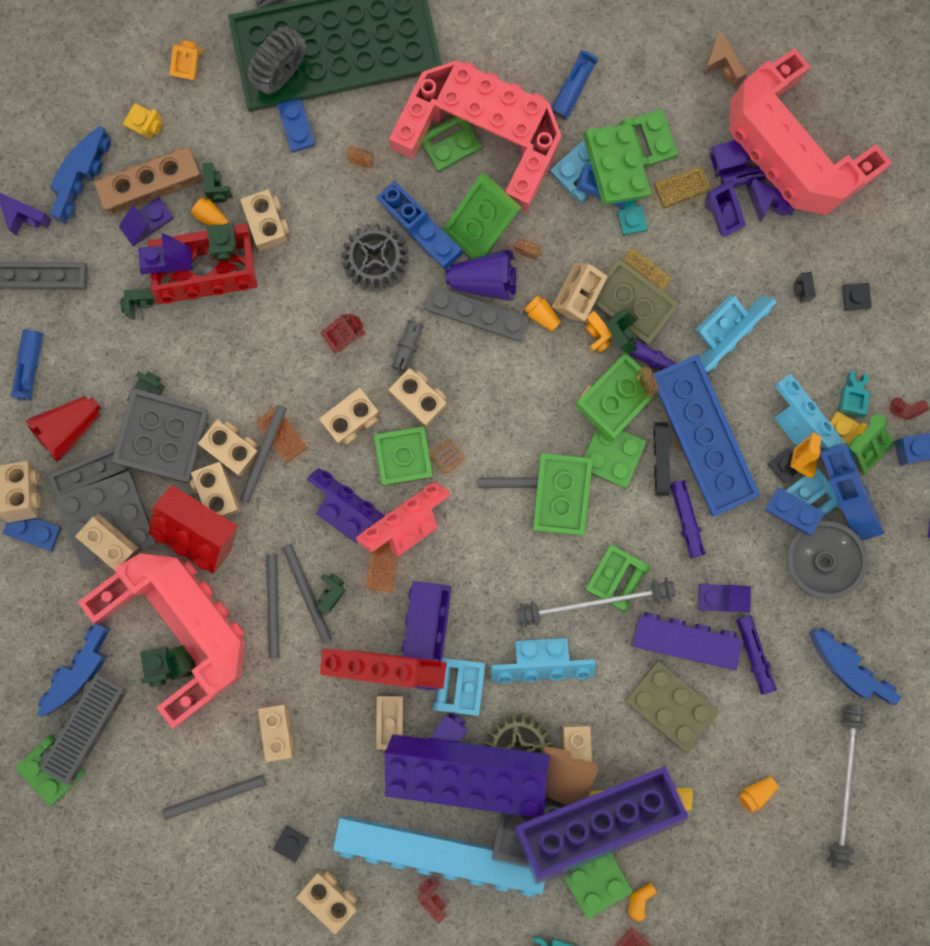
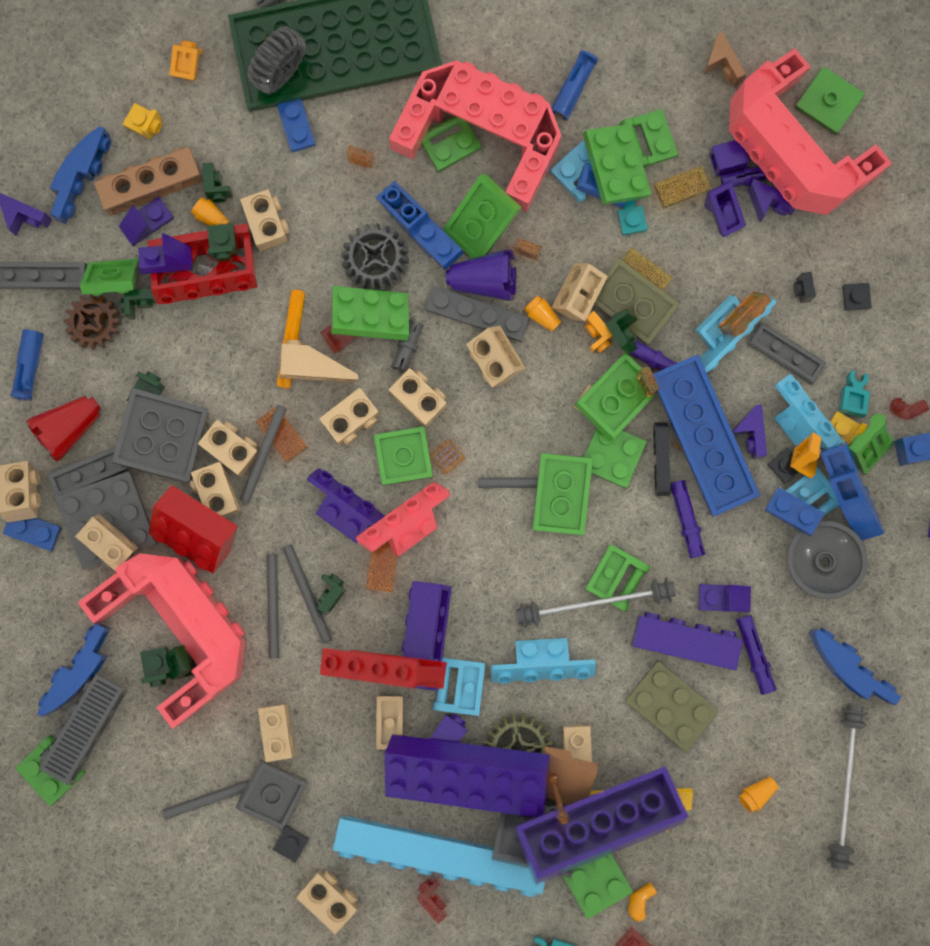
none -> reddish brown gear [64,294,122,350]
none -> bright green plate [80,258,140,296]
none -> dark grey plate [235,759,308,830]
none -> light orange axle [277,289,305,389]
none -> tan slope [279,340,358,383]
none -> bright green plate [331,286,409,341]
none -> tan brick [466,326,526,388]
none -> clear orange hinge [548,773,569,824]
none -> clear orange plate [717,291,771,337]
none -> dark purple slope [732,404,767,459]
none -> dark grey tile [748,322,826,385]
none -> bright green plate [795,66,865,135]

